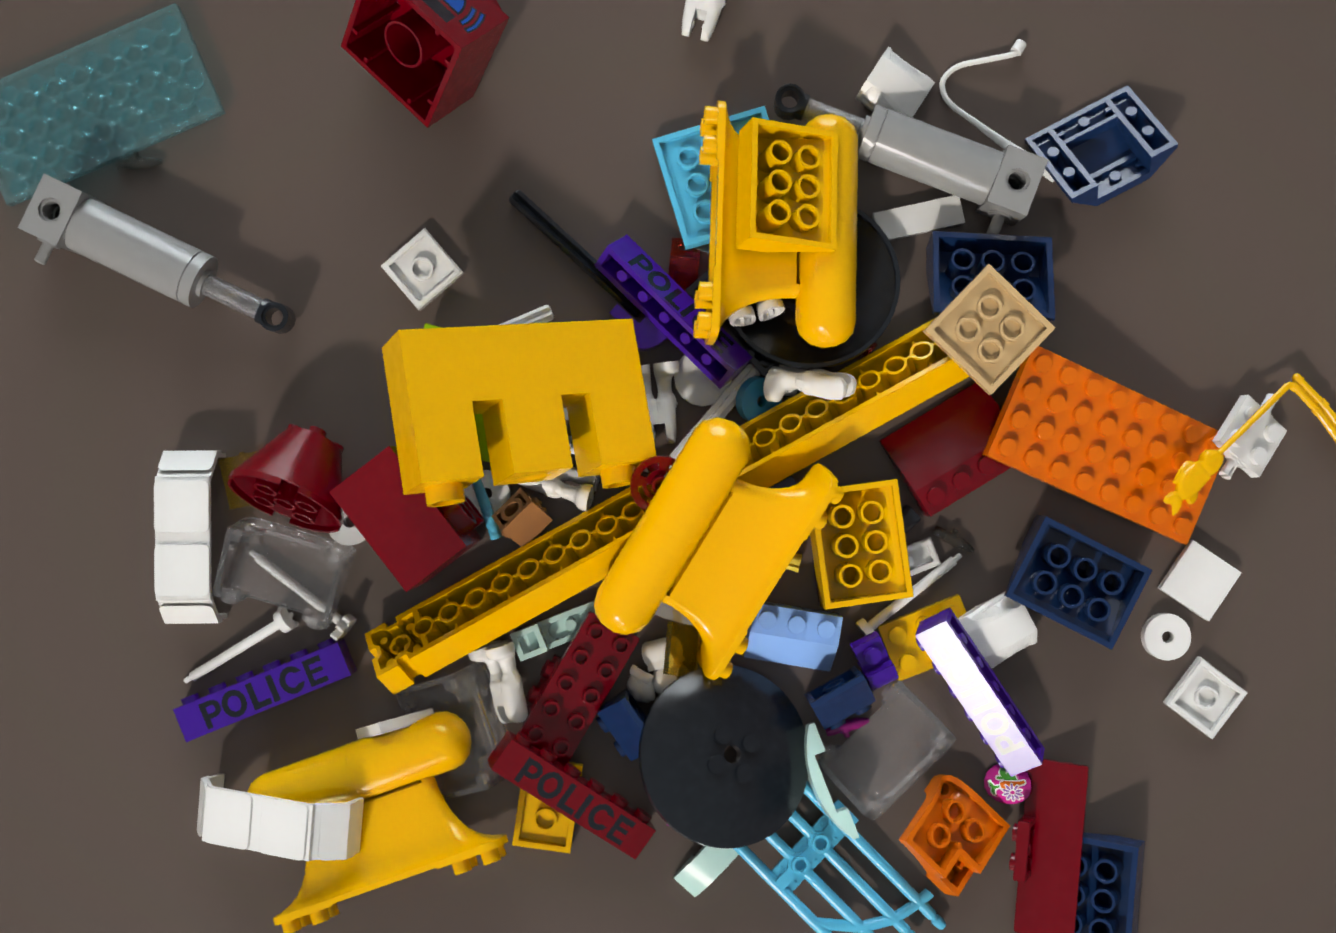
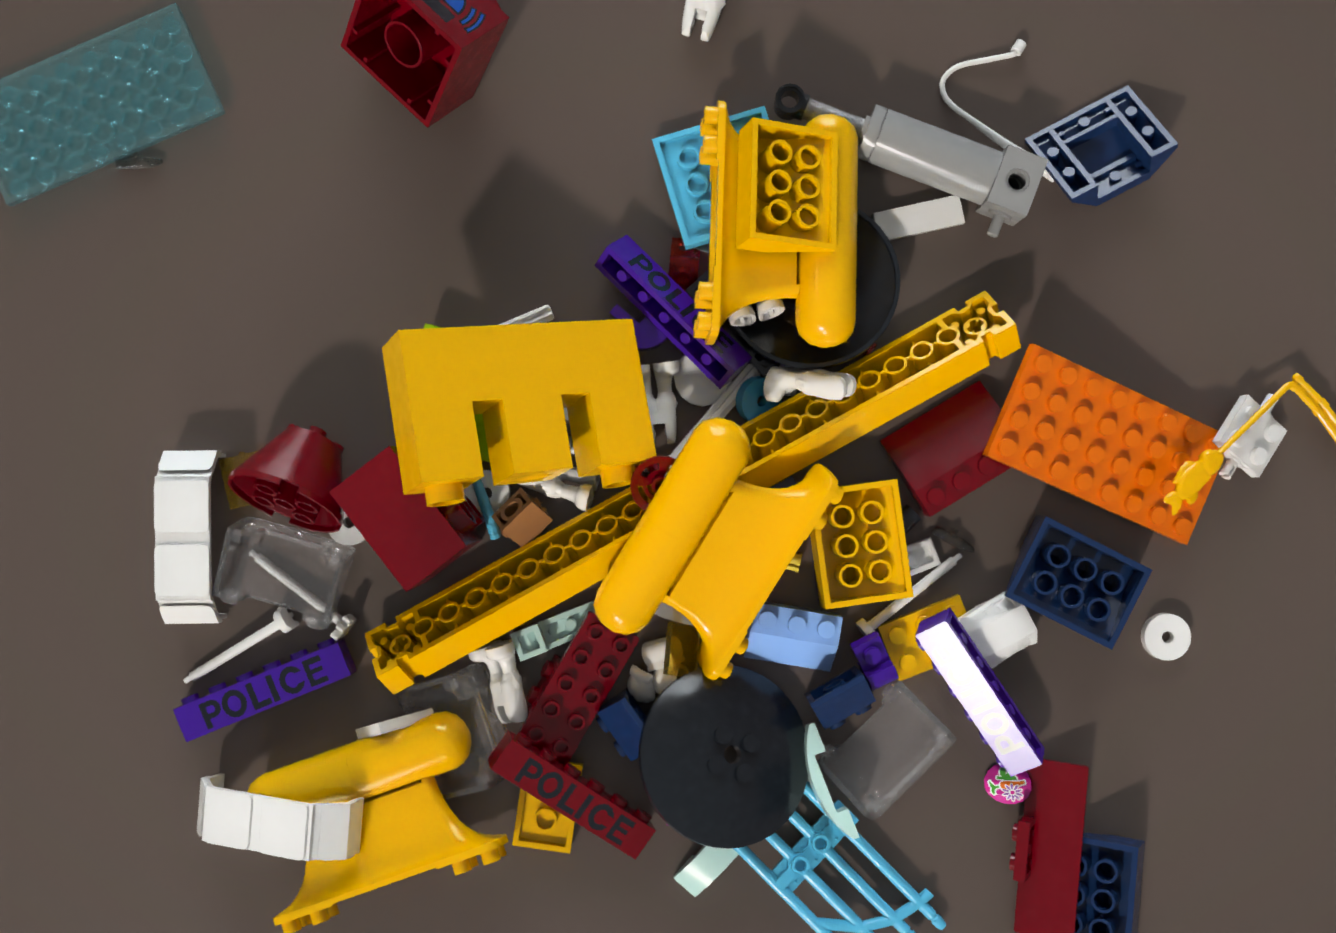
light grey piece [18,174,296,334] -> none
white tile [381,228,464,311] -> none
black axle [509,190,641,317] -> none
magenta helmet [825,718,870,738] -> none
white slope [855,46,935,118] -> none
orange slope [899,774,1010,897] -> none
tan plate [923,264,1056,395] -> none
dark blue slope [926,231,1055,321] -> none
white tile [1157,540,1242,621] -> none
white tile [1163,656,1248,739] -> none

